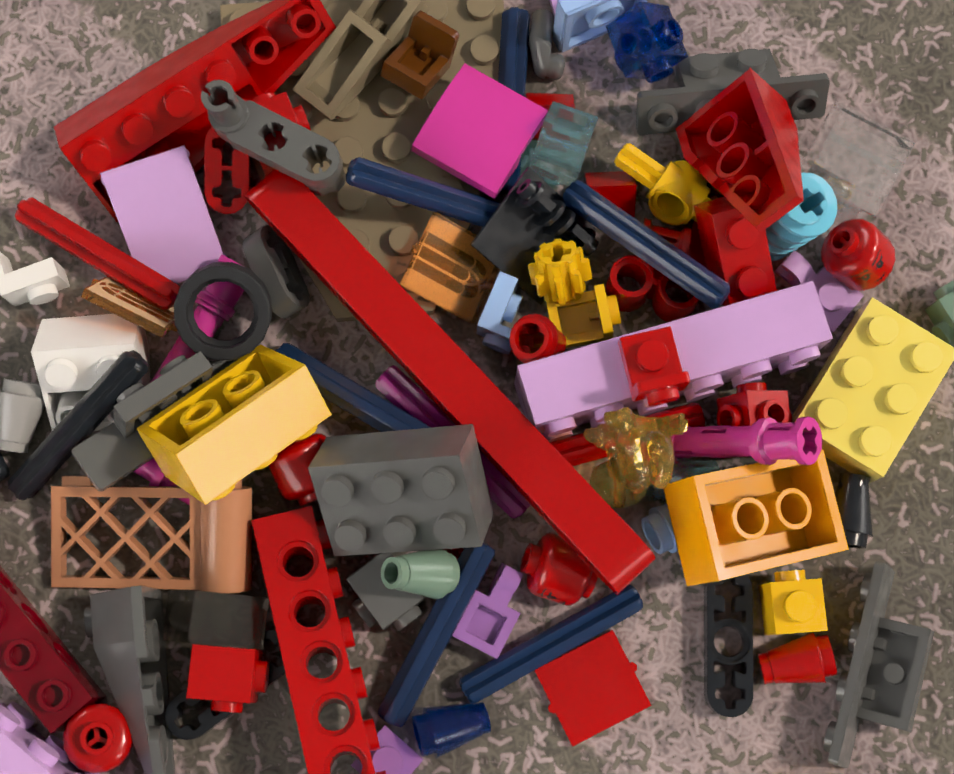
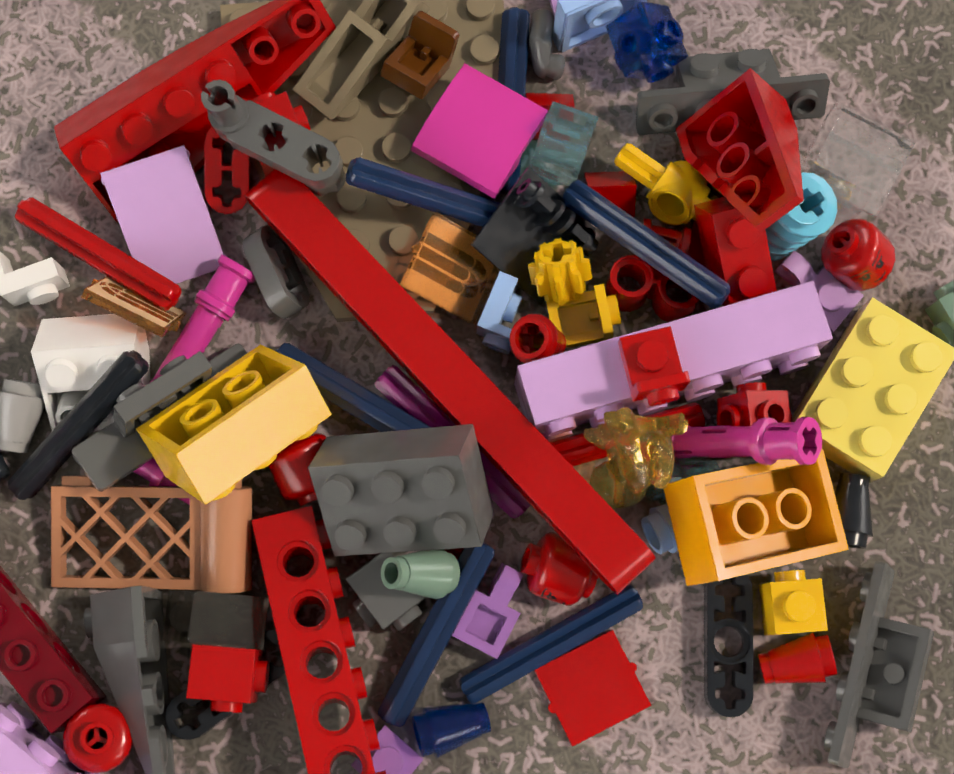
black tyre [174,262,272,361] -> none

